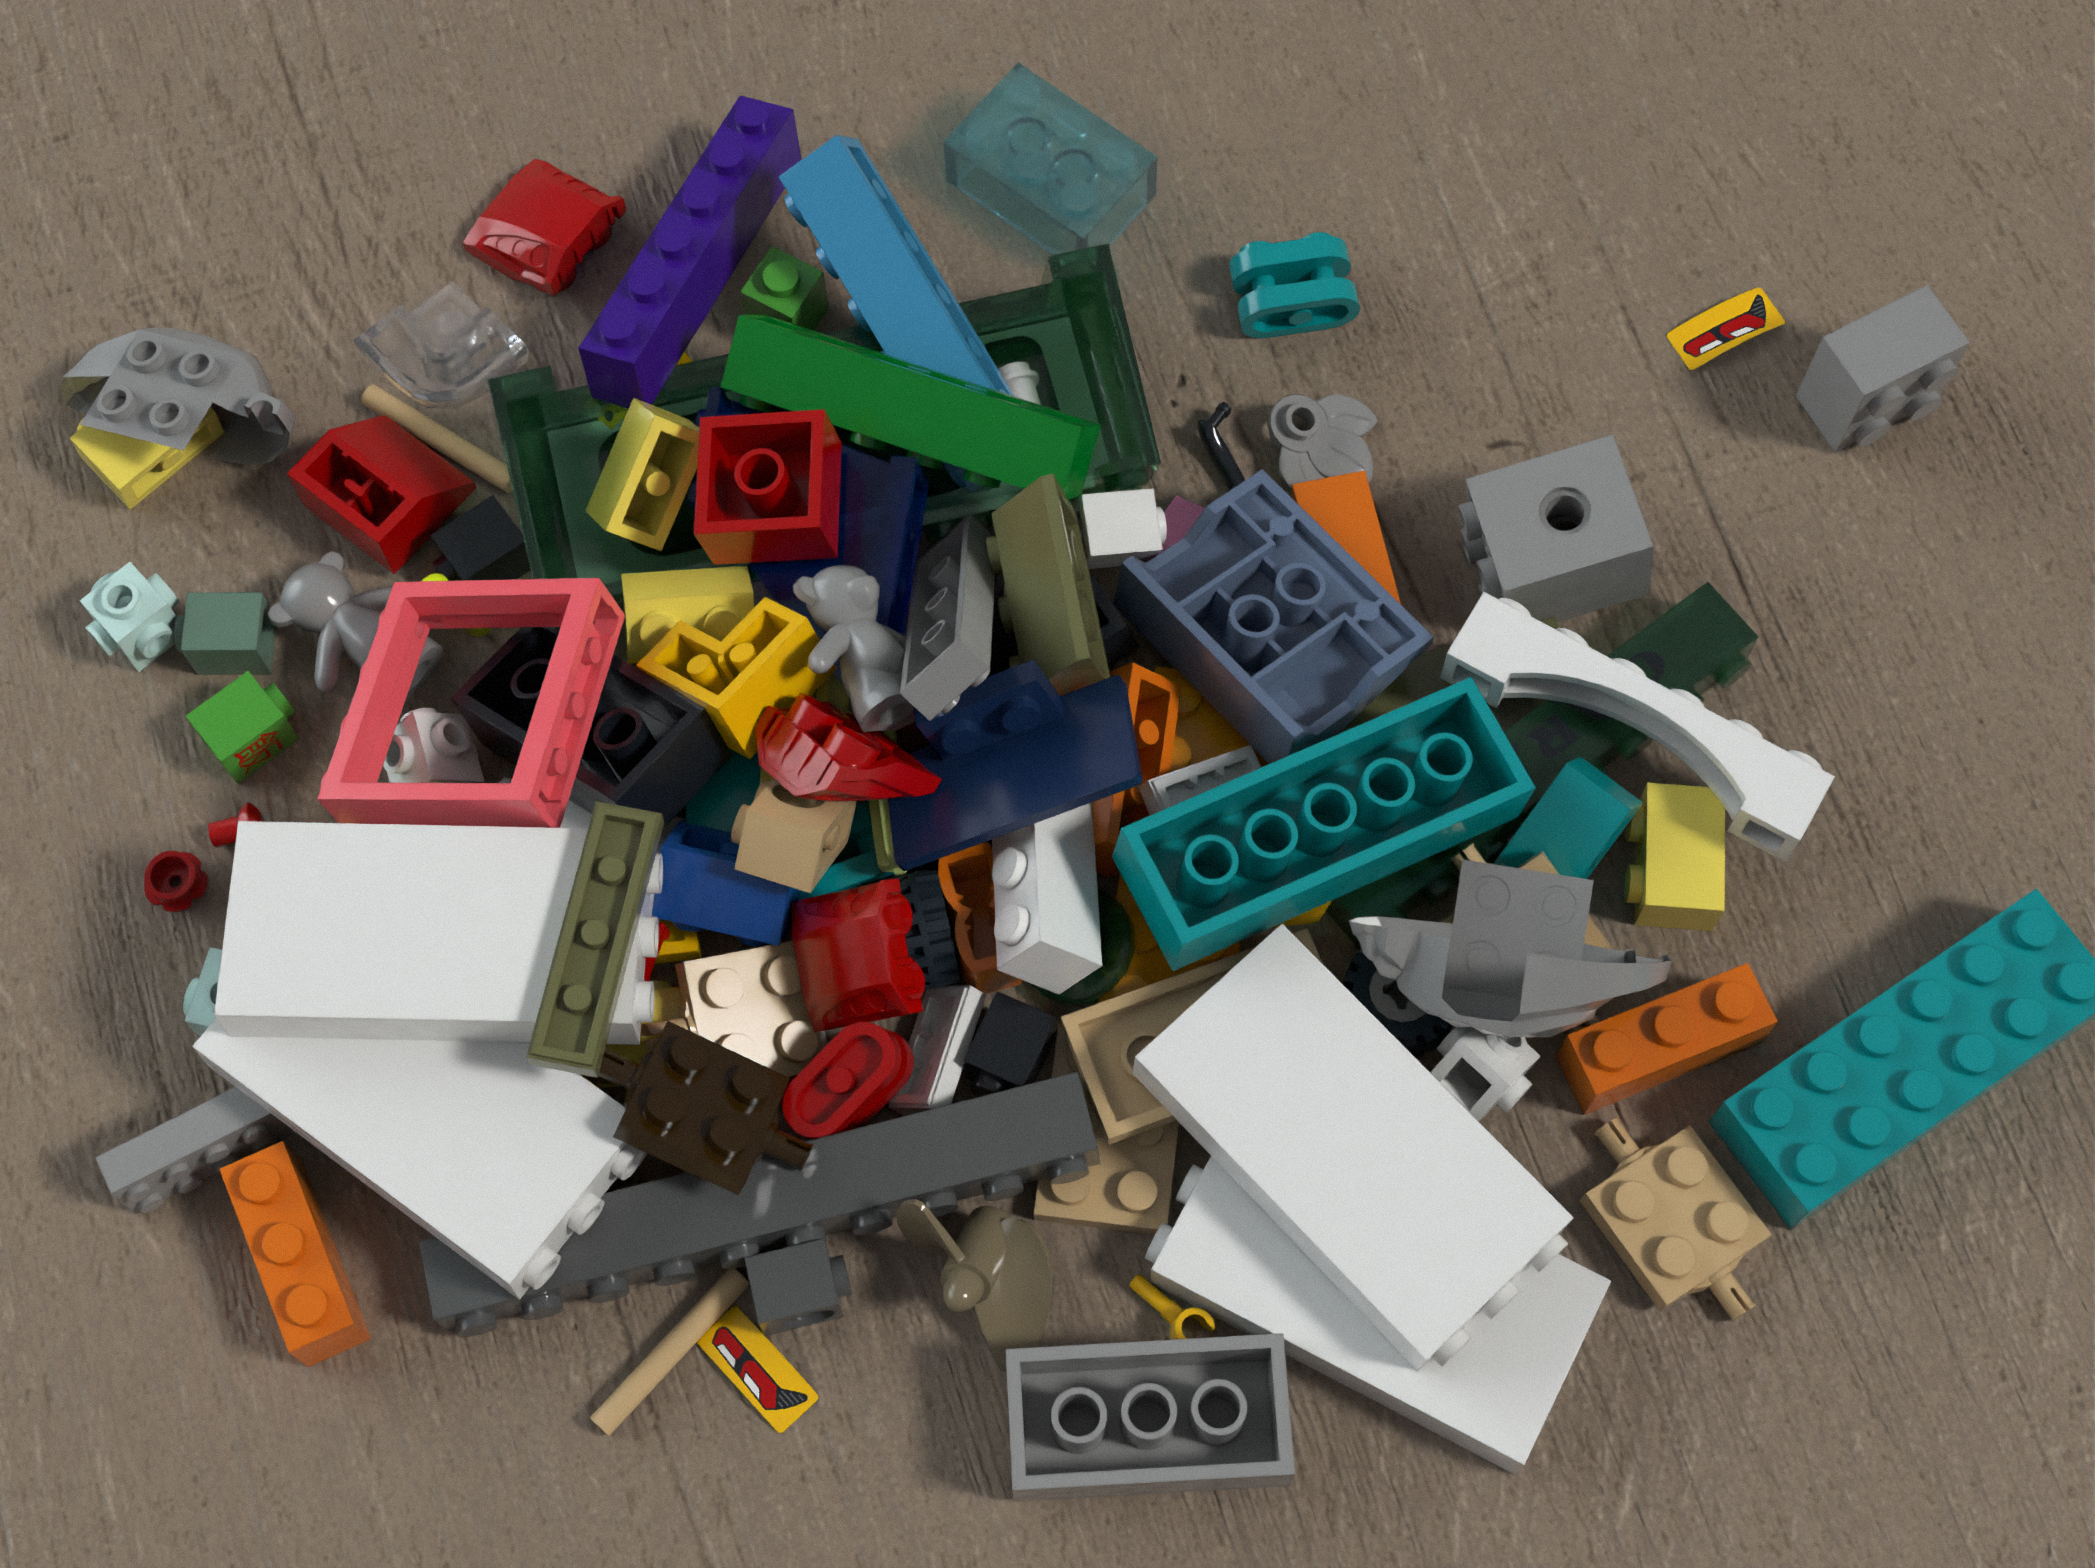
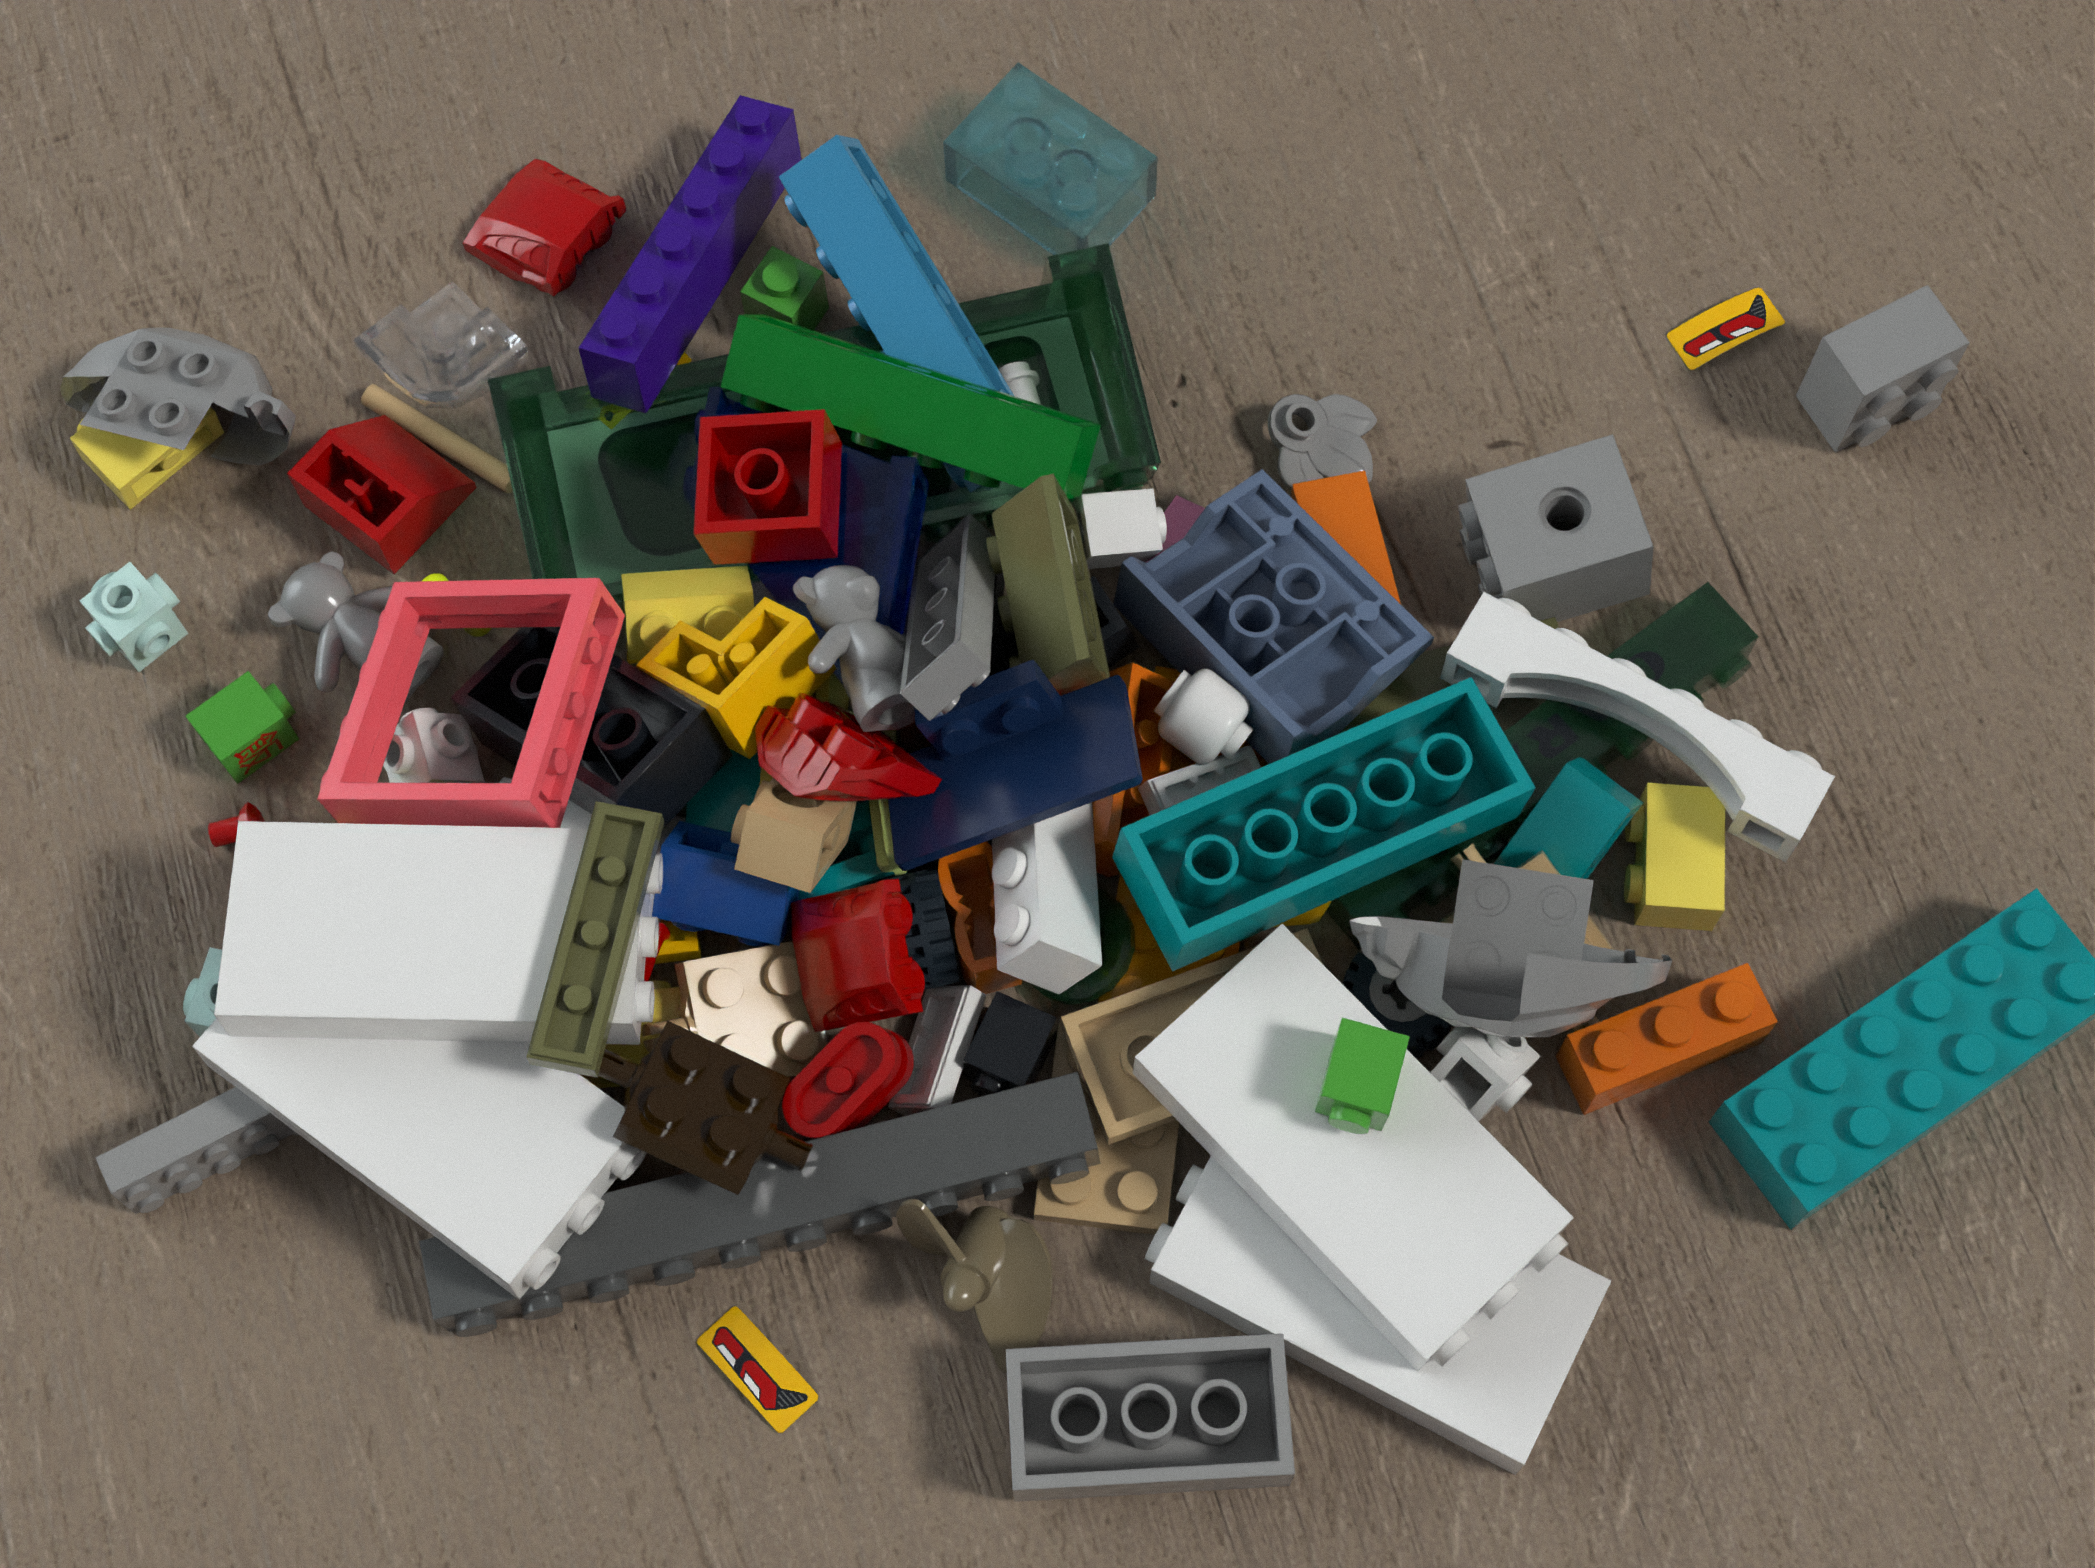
red plate [143,851,208,913] -> none
sand green brick [174,592,277,675] -> none
orange brick [219,1141,371,1367] -> none
black brick [430,495,537,581] -> none
light yellow brick [585,398,699,551] -> none
tan bar [590,1268,750,1436] -> none
dark grey brick [745,1238,852,1336] -> none
yellow hand [1129,1274,1215,1340] -> none
black piece [1197,402,1245,490] -> none
teal brick [1229,232,1360,338] -> none
tan plate [1579,1117,1772,1322] -> none
none -> white head [1154,668,1253,765]
none -> bright green brick [1315,1017,1410,1134]

